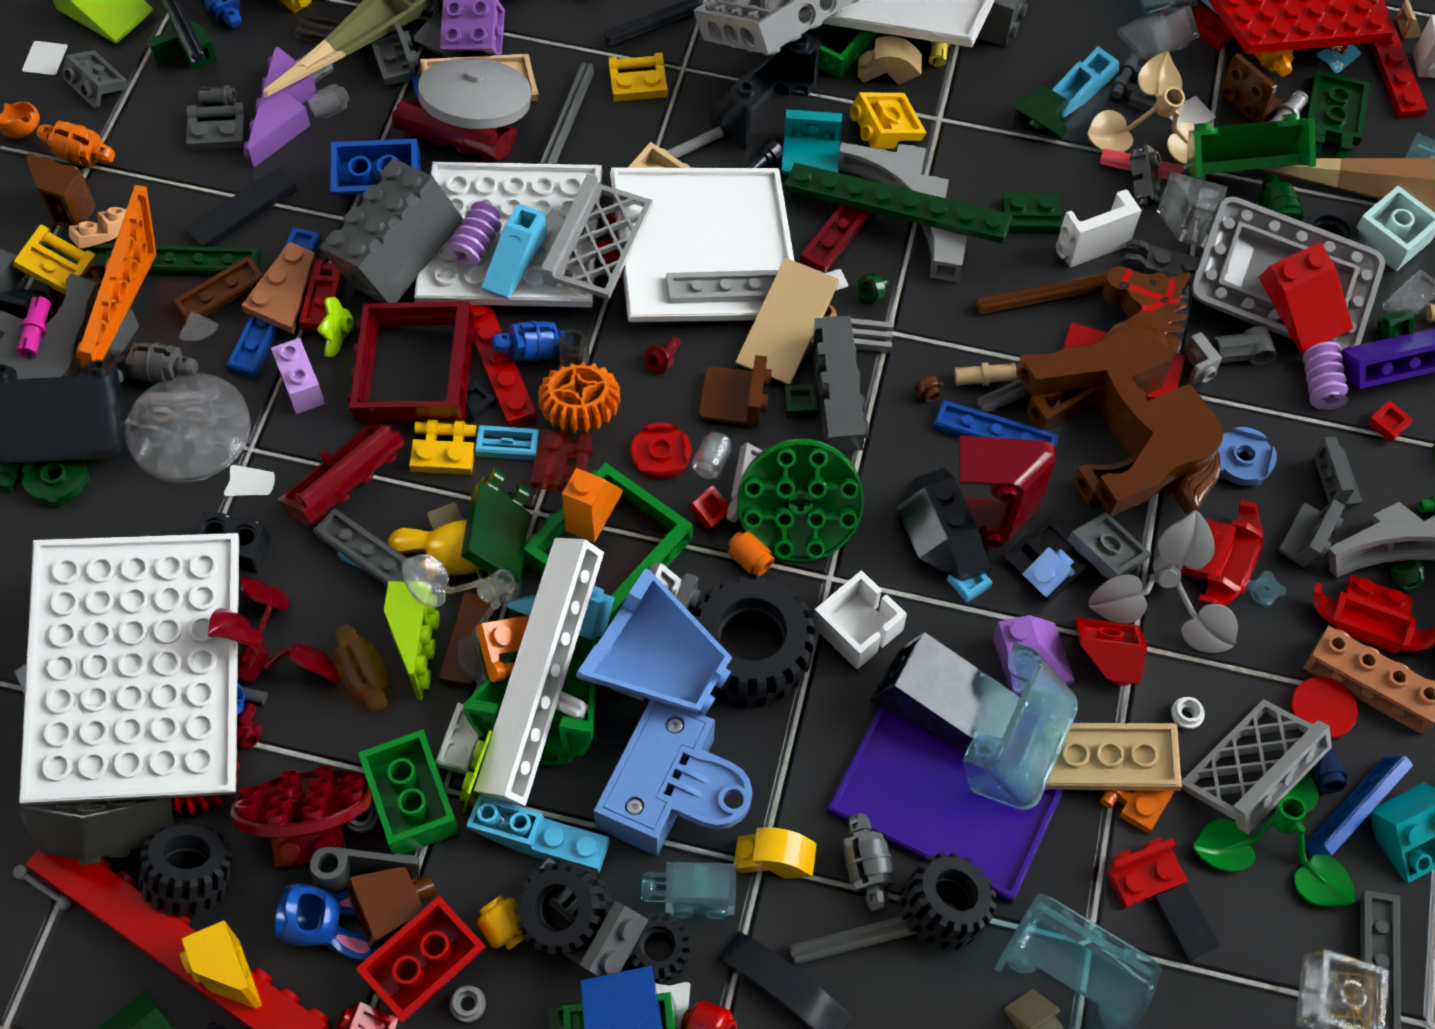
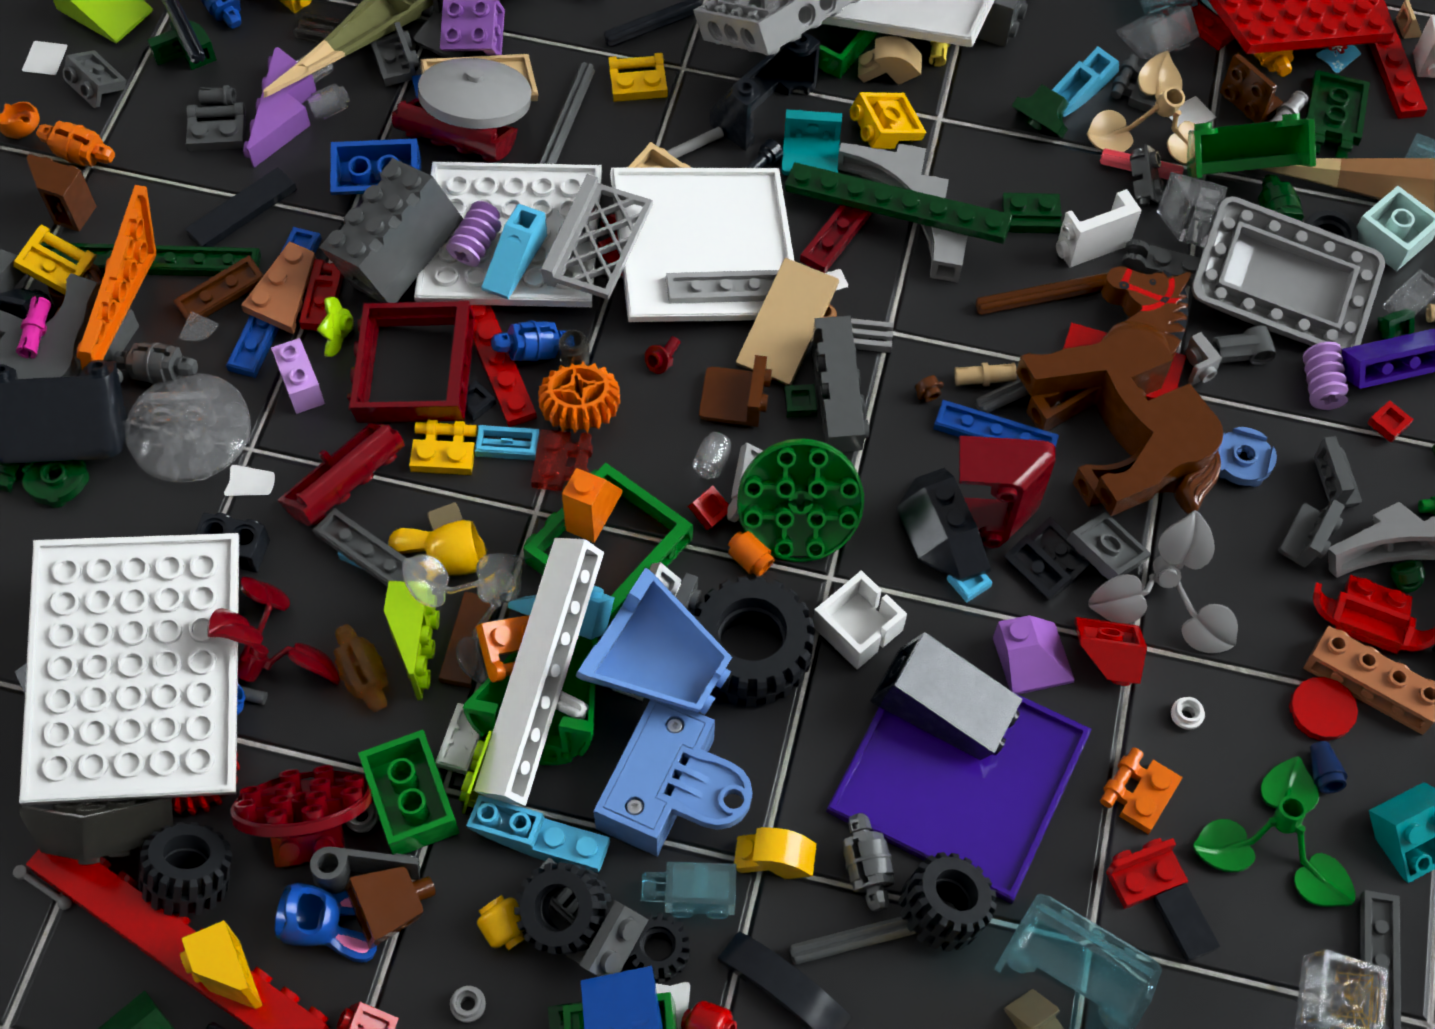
light nougat slope [69,207,126,249] -> none
dark red plate [237,703,264,748] -> none
red slope [356,896,486,1023] -> none
dark green tile [461,467,530,587] -> none
red tile [630,422,692,480] -> none
dark green tile [858,273,890,304] -> none
clear light blue windscreen [963,642,1078,810] -> none
light blue bracket [1022,547,1076,597] -> none
tan tile [1041,723,1182,791] -> none
red plate [1180,500,1264,606] -> none
light grey fence [1181,699,1332,834] -> none
clear light blue plate [1247,571,1286,606] -> none
red slope [1258,242,1353,354] -> none
blue tile [1305,756,1413,855] -> none

